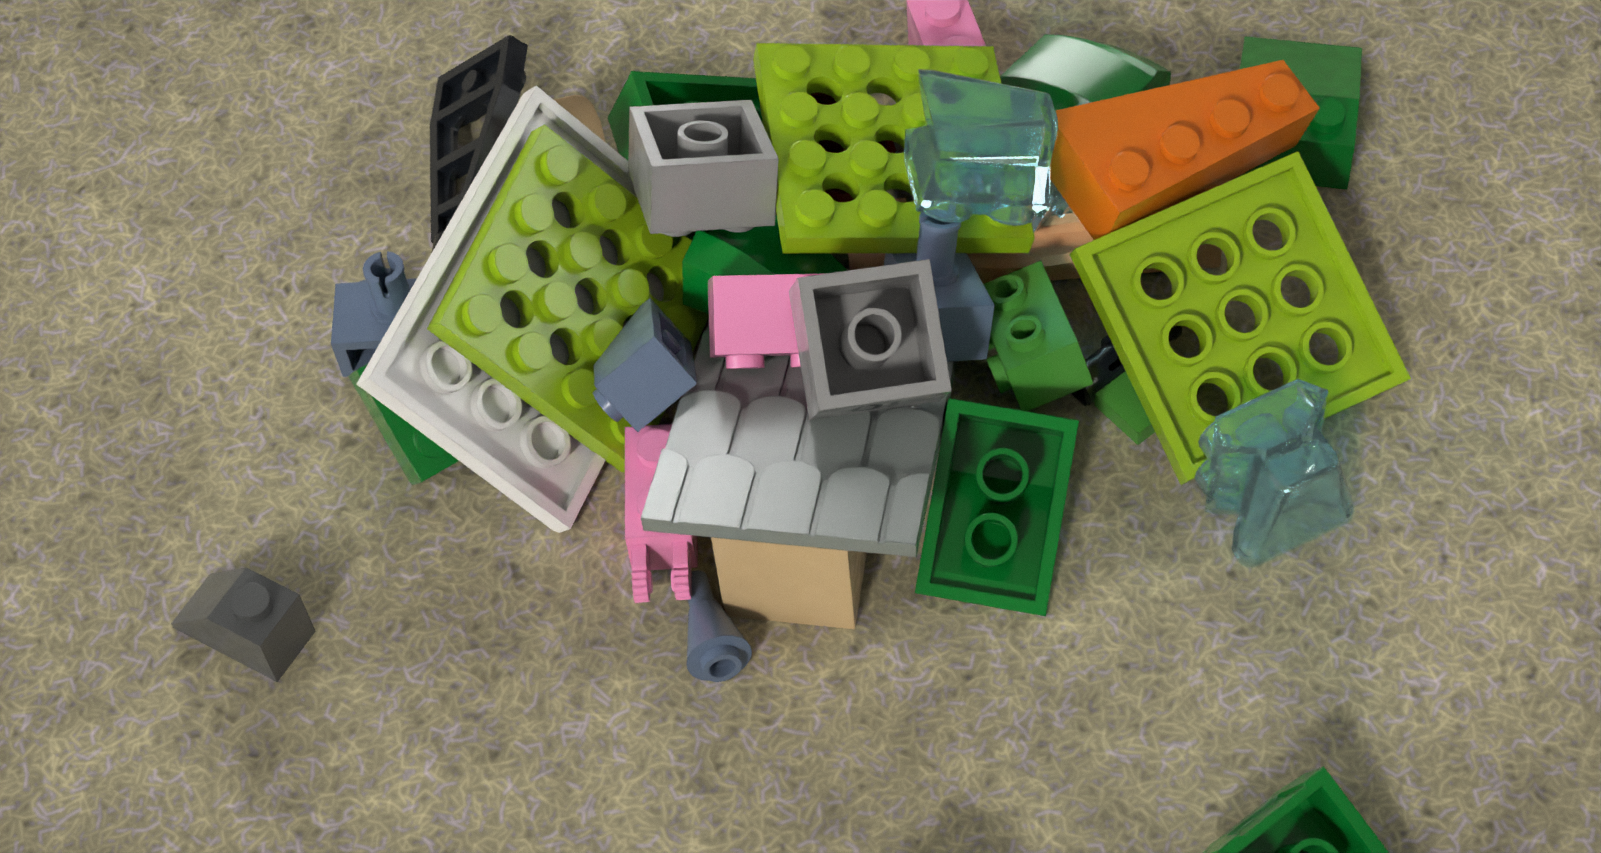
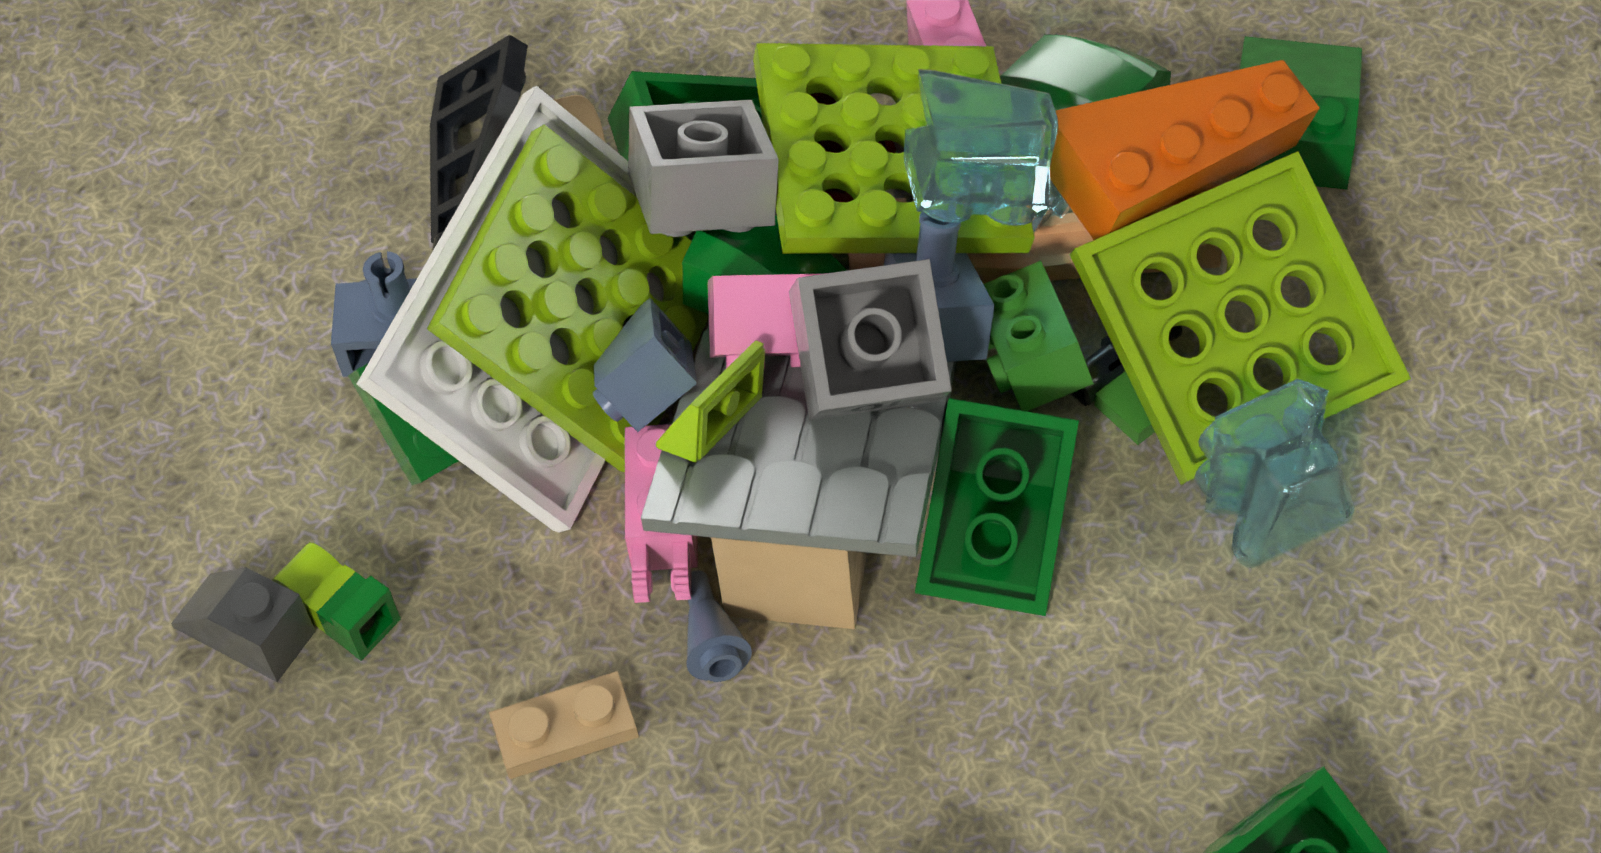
none -> leg [272,542,401,661]
none -> tan plate [489,671,639,780]
none -> lime slope [656,340,765,463]

